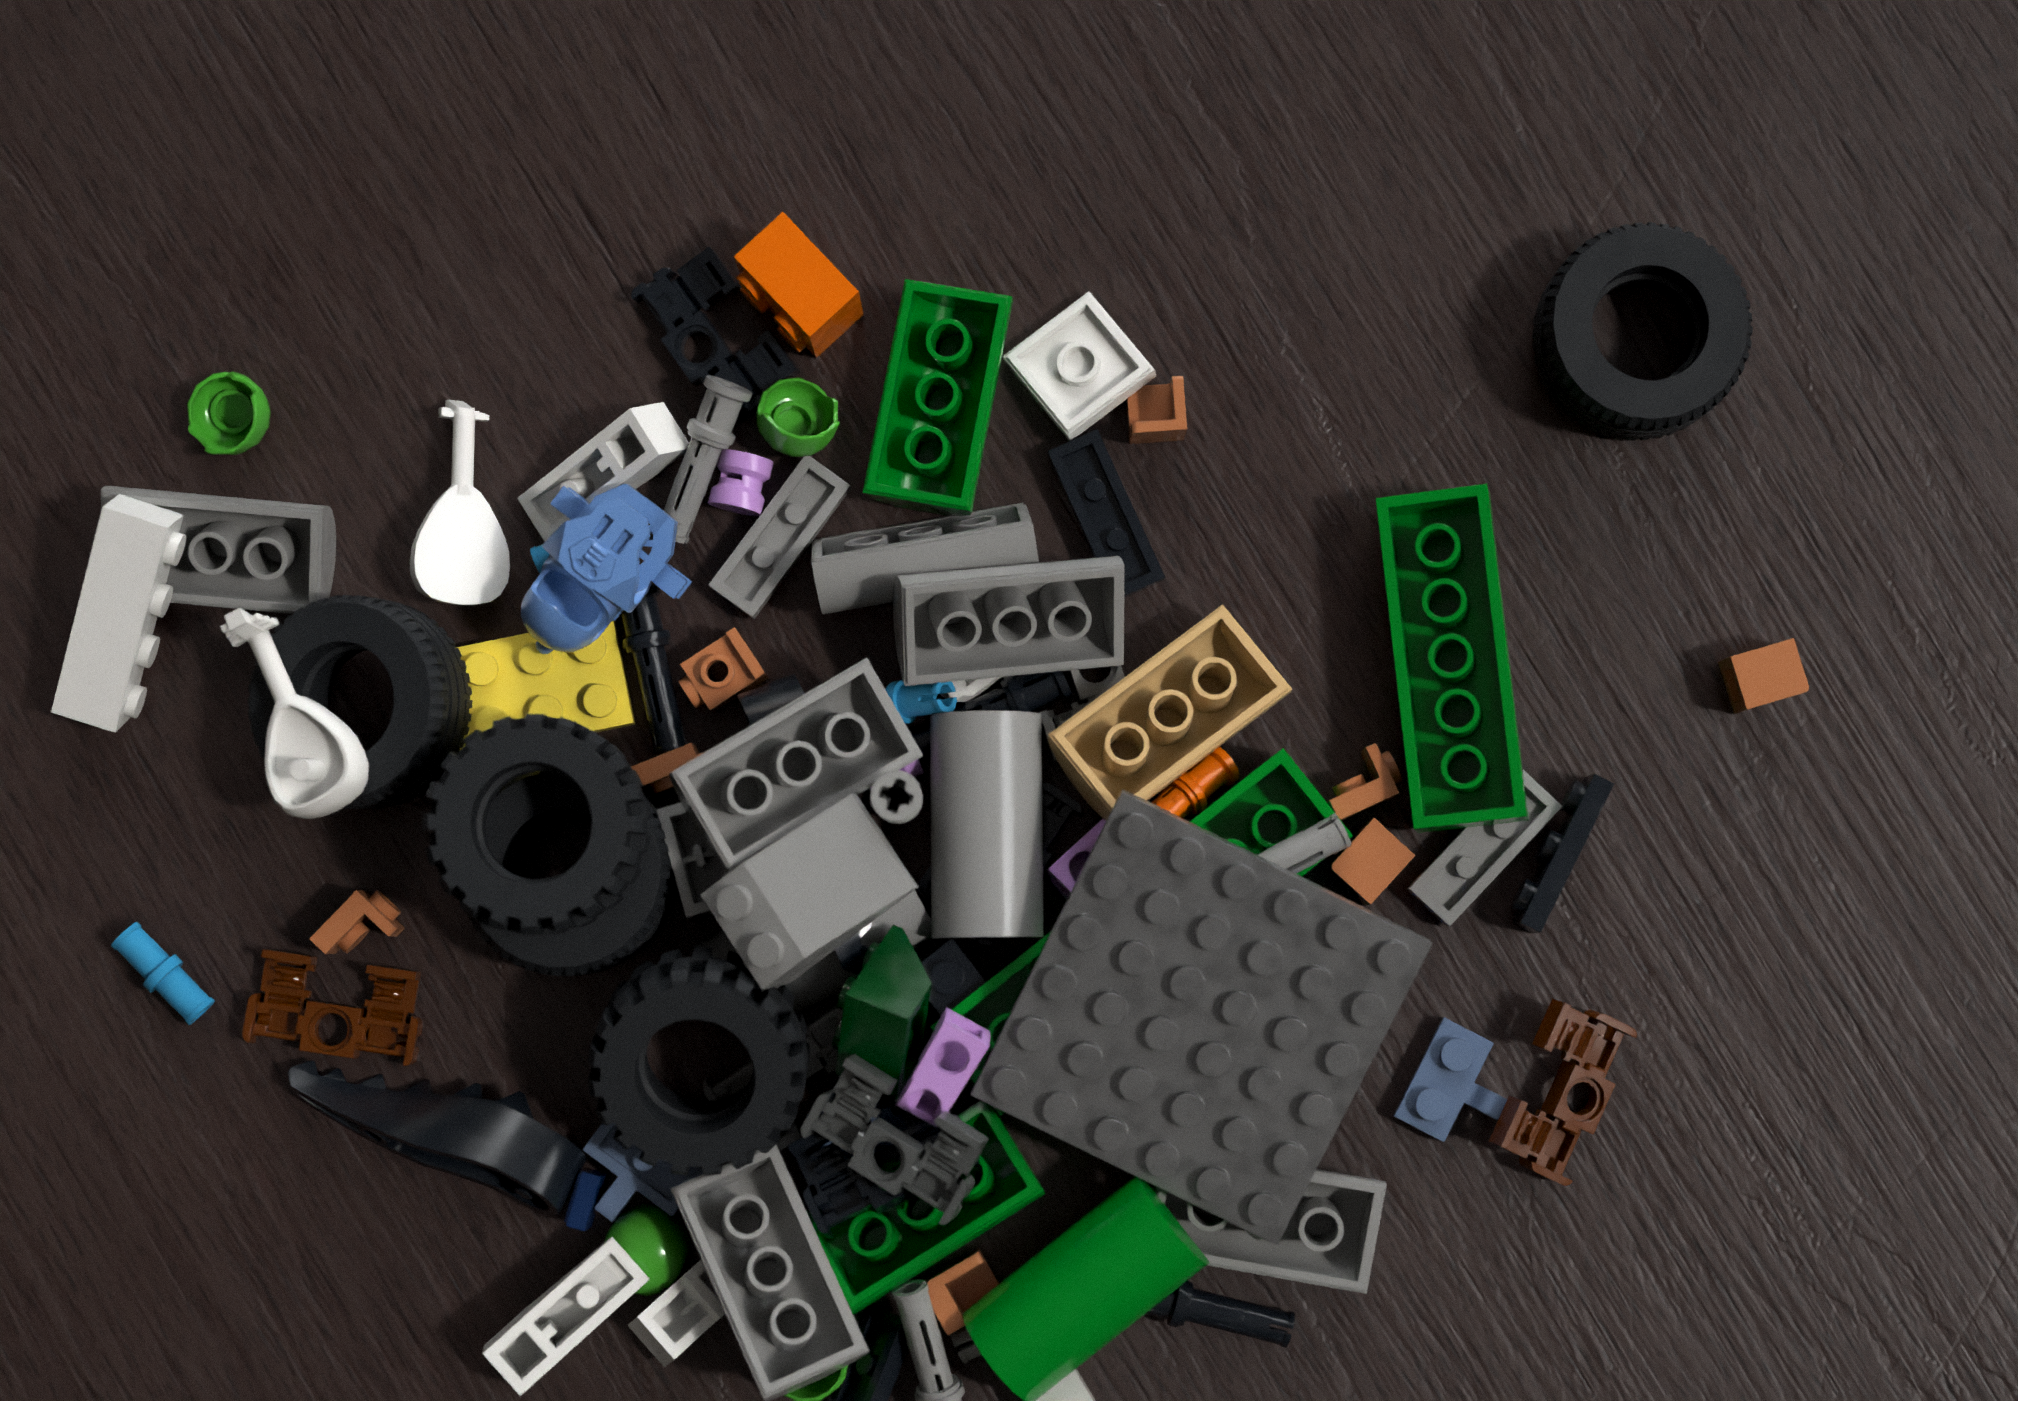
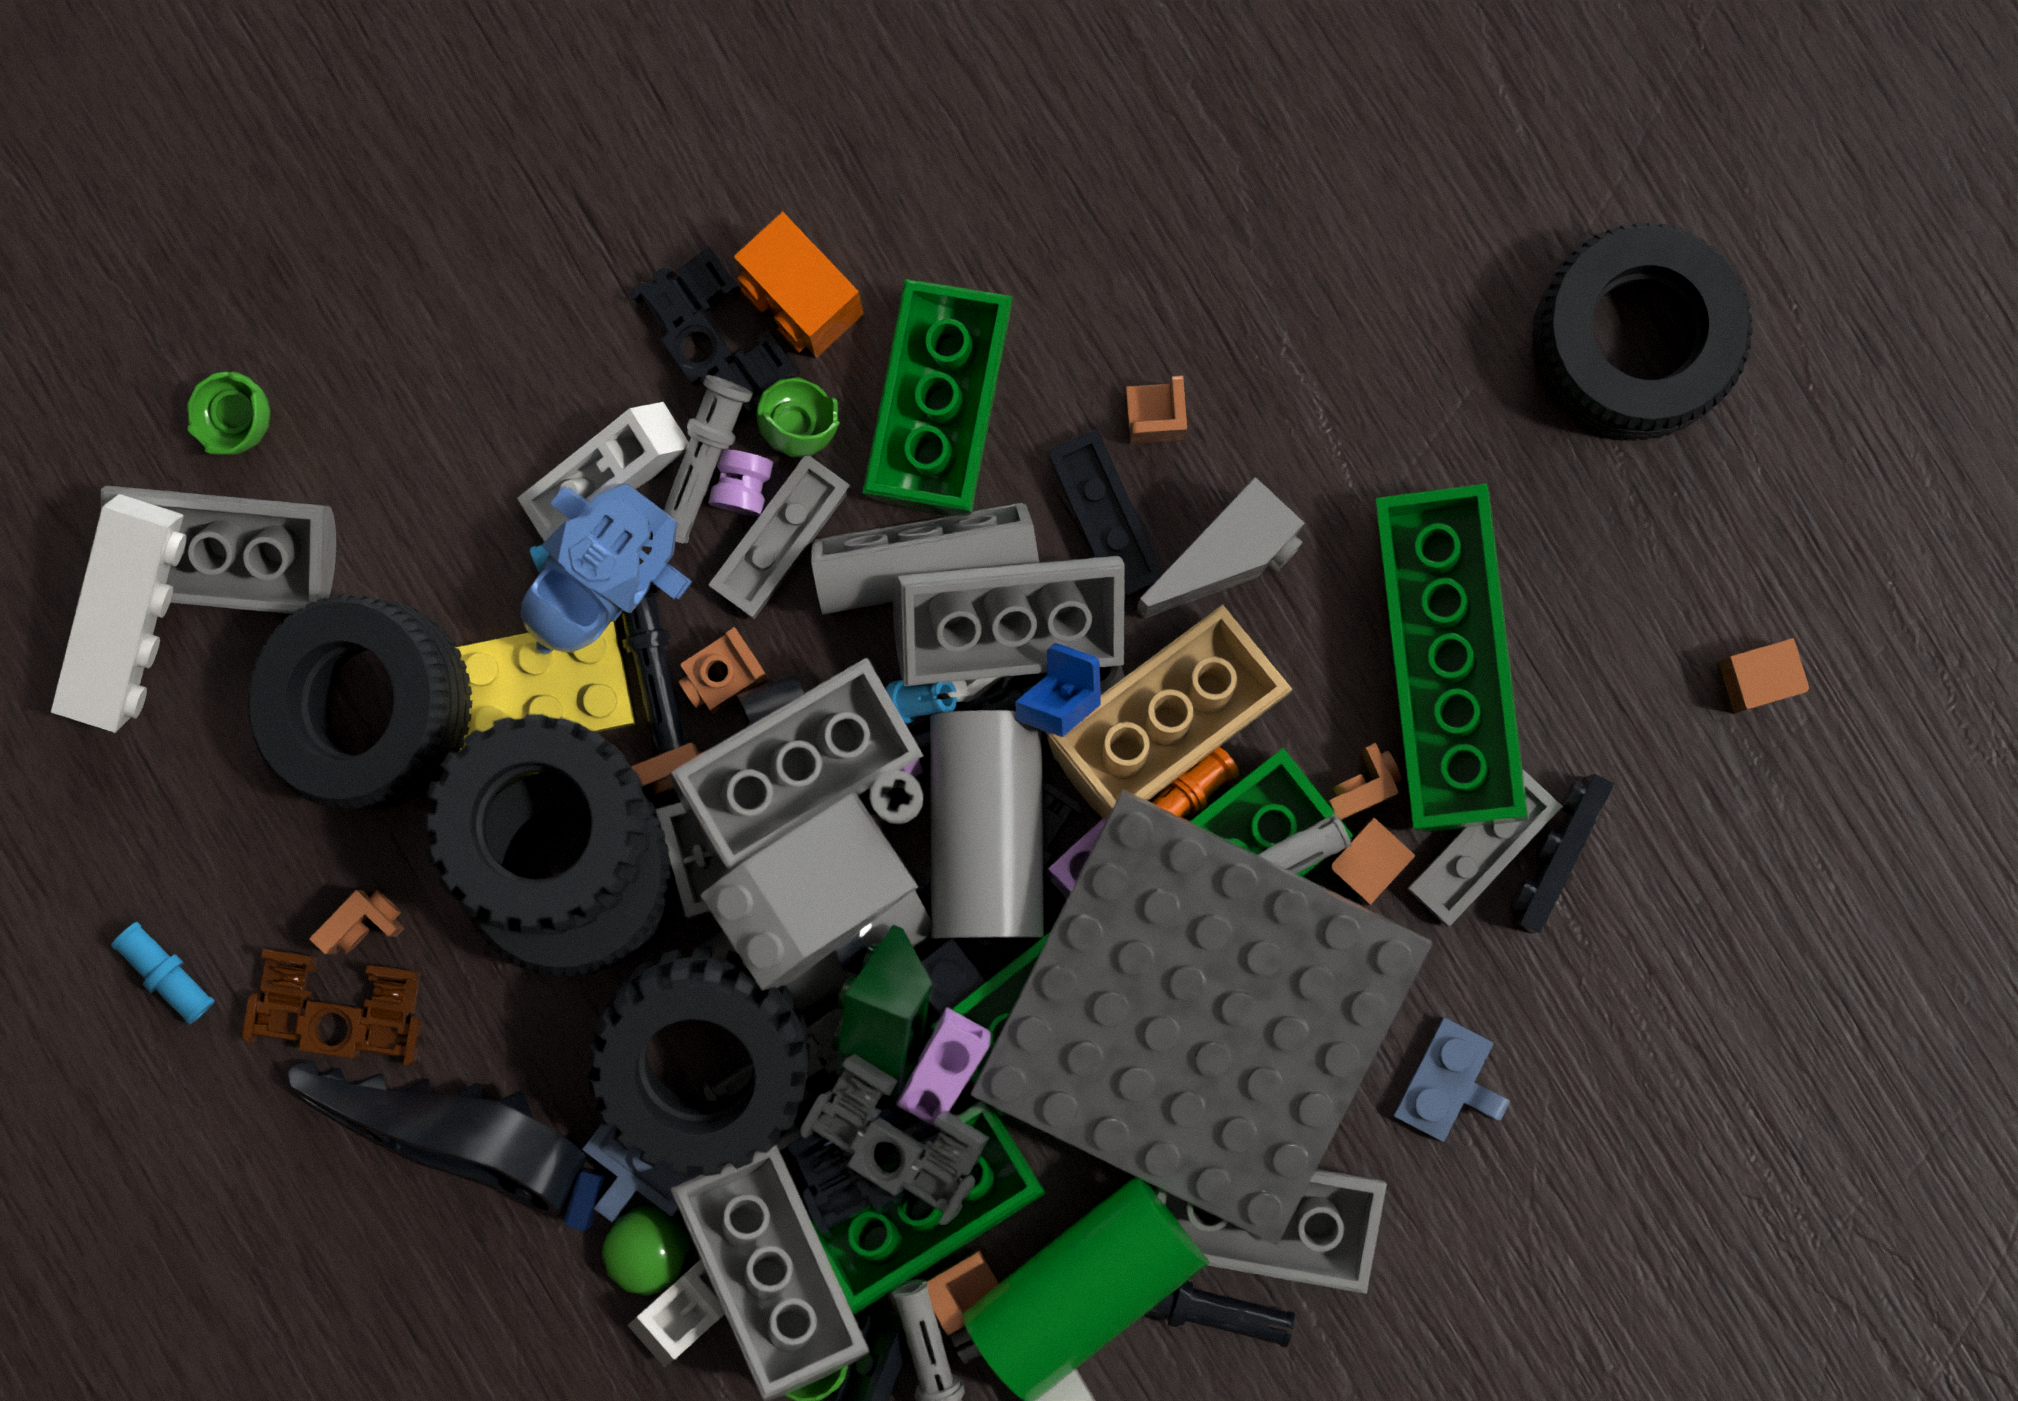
white piece [220,608,369,819] -> none
white piece [410,400,510,605] -> none
white slope [483,1237,650,1396] -> none
white tile [1003,291,1156,441] -> none
reddish brown piece [1489,999,1637,1186] -> none
none -> blue bracket [1015,643,1101,737]
none -> light grey slope [1136,477,1305,619]

